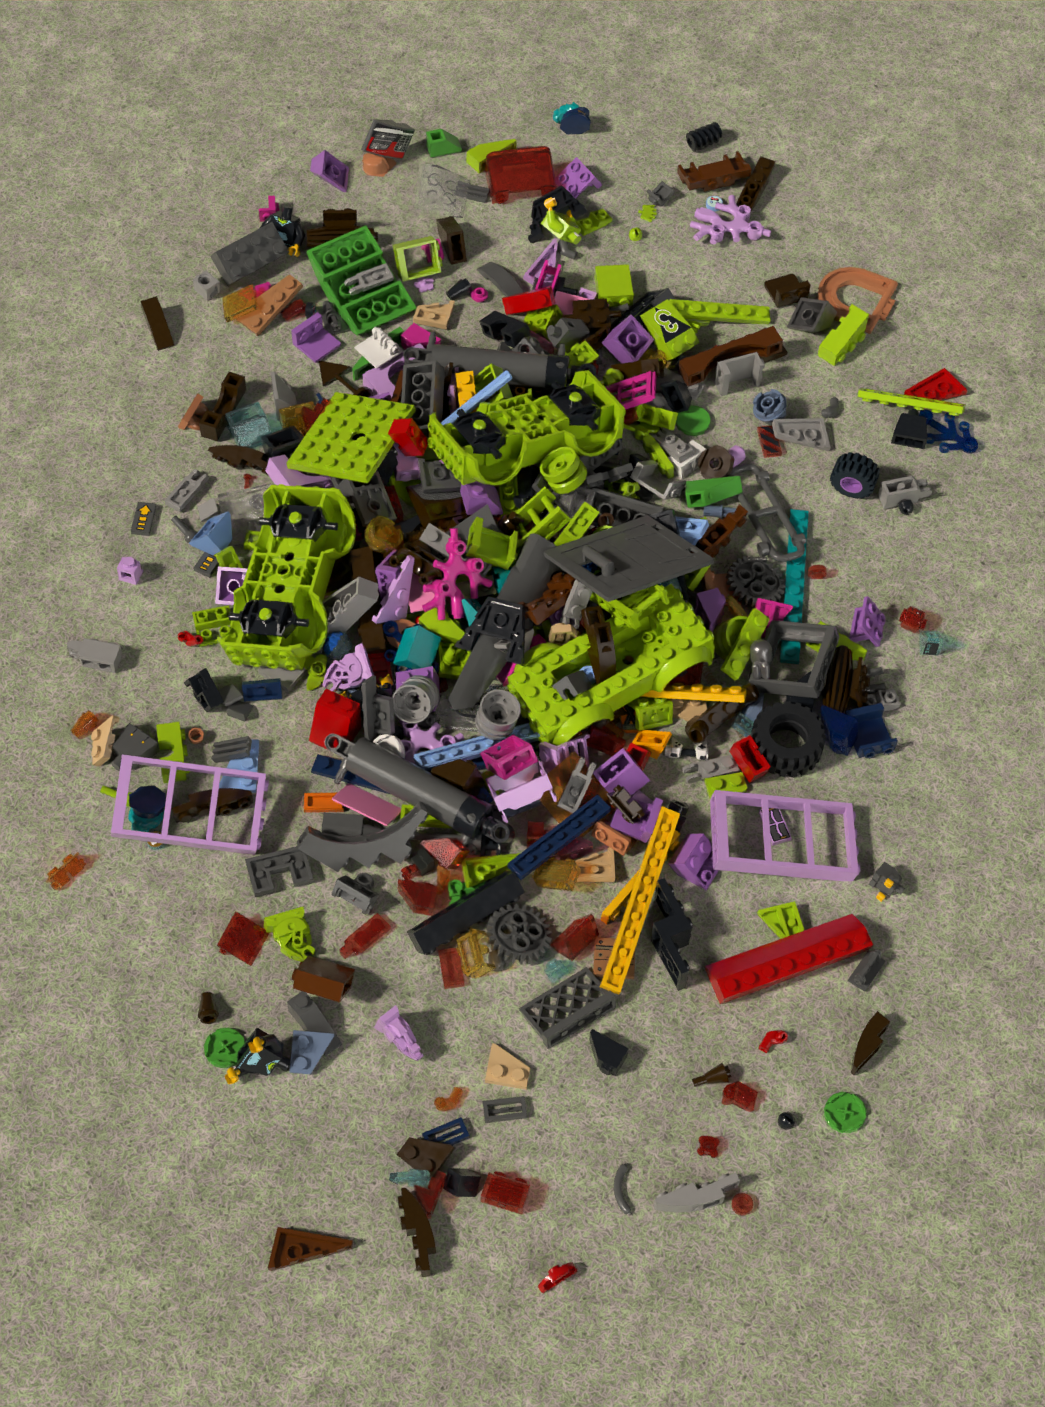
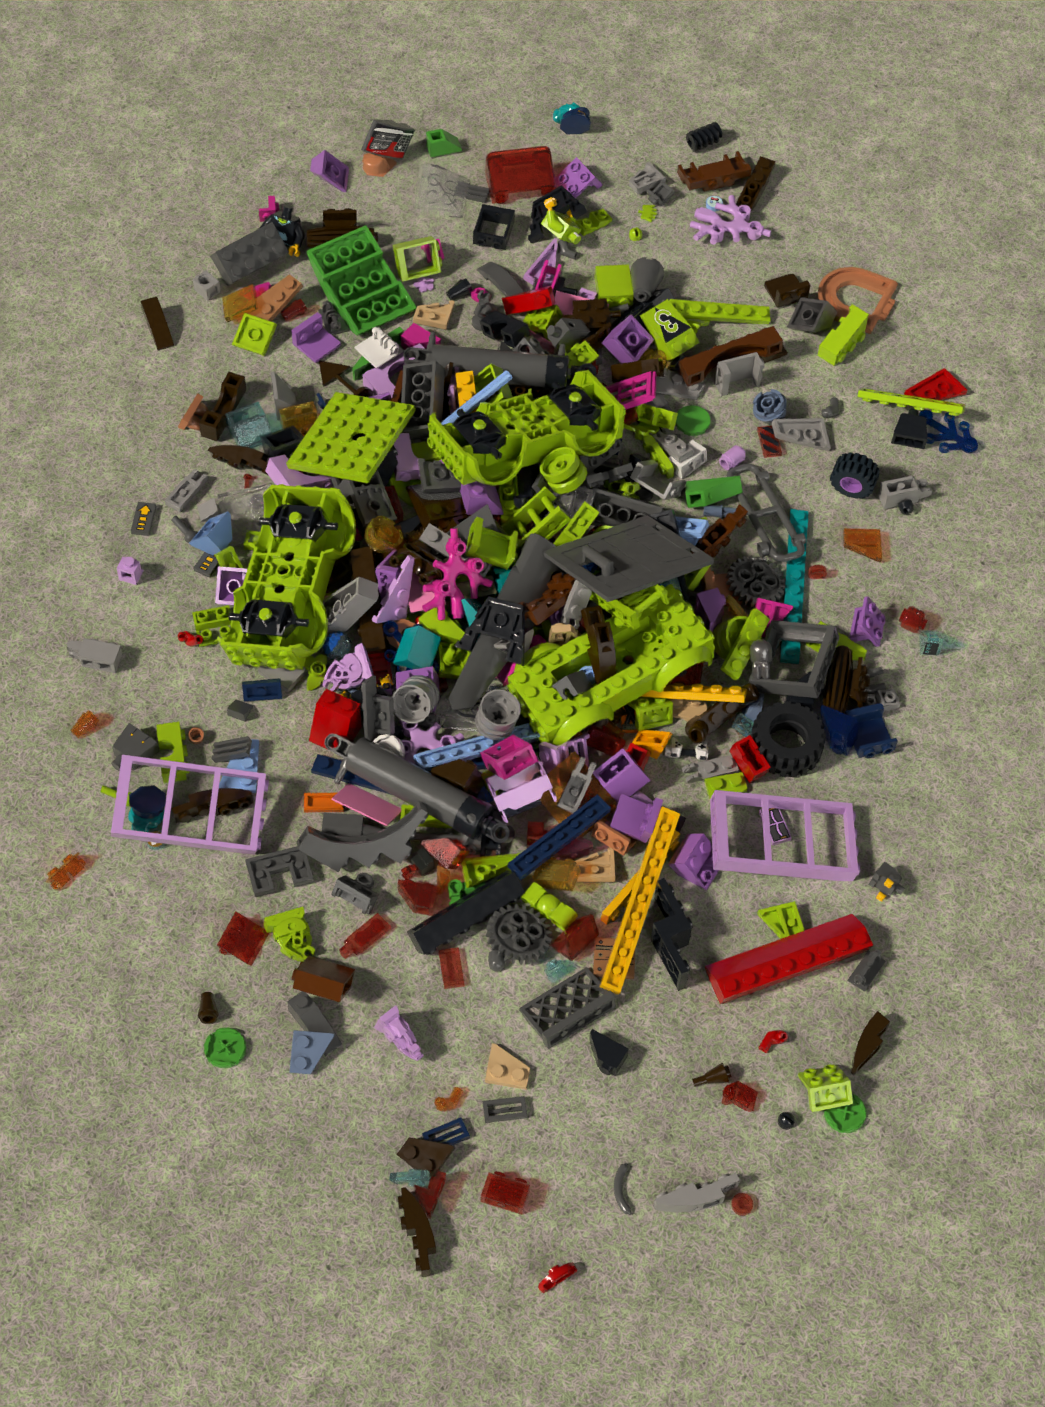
tan wing [91,715,120,766] -> none
black slope [184,668,224,712] -> none
dark grey slope [218,684,243,706] -> none
black torso [224,1028,290,1085] -> none
reddish brown wing [268,1227,353,1271] -> none
clear red slope [301,398,330,432] -> none
black tile [305,302,316,319] -> none
light grey hinge [344,263,394,296] -> none
red brick [388,418,428,456] -> none
dark brown slope [436,216,467,265] -> none
black panel [443,1168,481,1197] -> none
clear yellow window [456,928,495,978] -> none
lime slope [466,139,517,173] -> none
dark brown piece [498,512,524,536] -> none
nougat hinge [598,513,614,526] -> none
lime piece [599,368,624,386] -> none
dark brown hinge [606,785,645,824] -> none
black slope [660,380,692,413] -> none
black tile [668,800,689,816] -> none
clear red plate [697,1135,720,1158] -> none
dark brown plate [698,445,735,479] -> none
none -> lime tile [232,313,277,356]
none -> dark grey piece [472,290,498,331]
none -> black window [473,204,515,250]
none -> lime piece [521,882,578,931]
none -> light grey wing [629,162,666,194]
none -> dark grey cone [630,257,664,302]
none -> lime bracket [798,1064,853,1112]
none -> clear orange wing [843,528,882,562]

